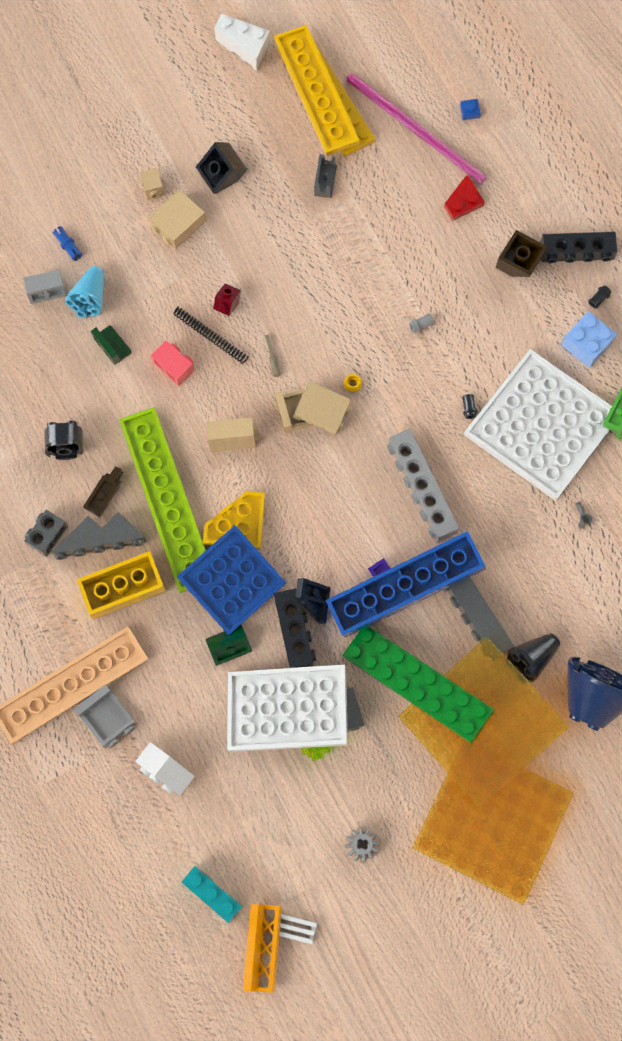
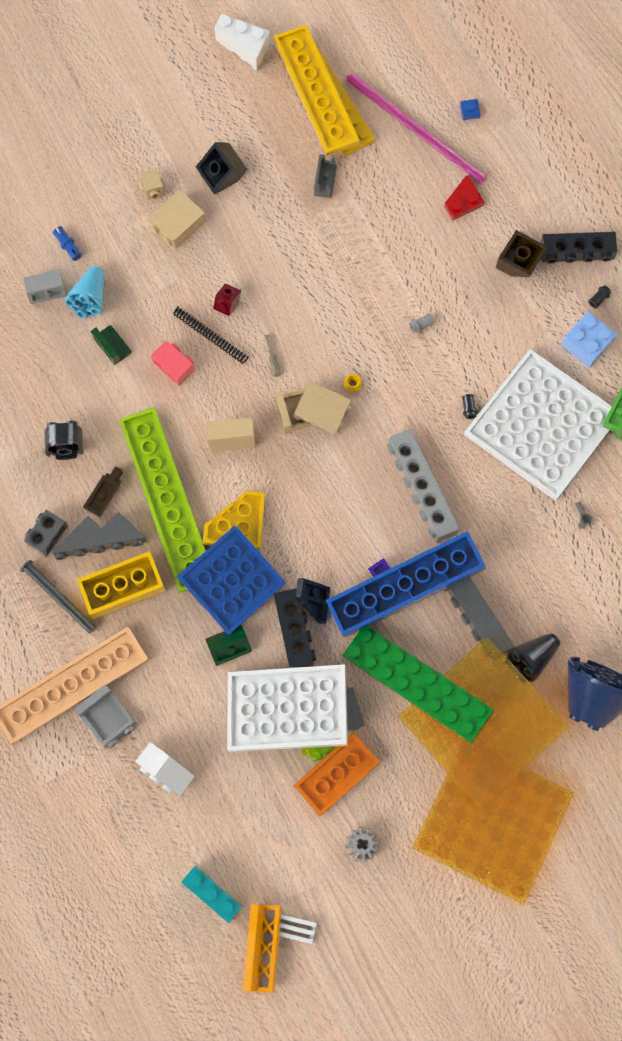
none -> dark grey axle [20,560,96,634]
none -> orange plate [293,732,380,816]

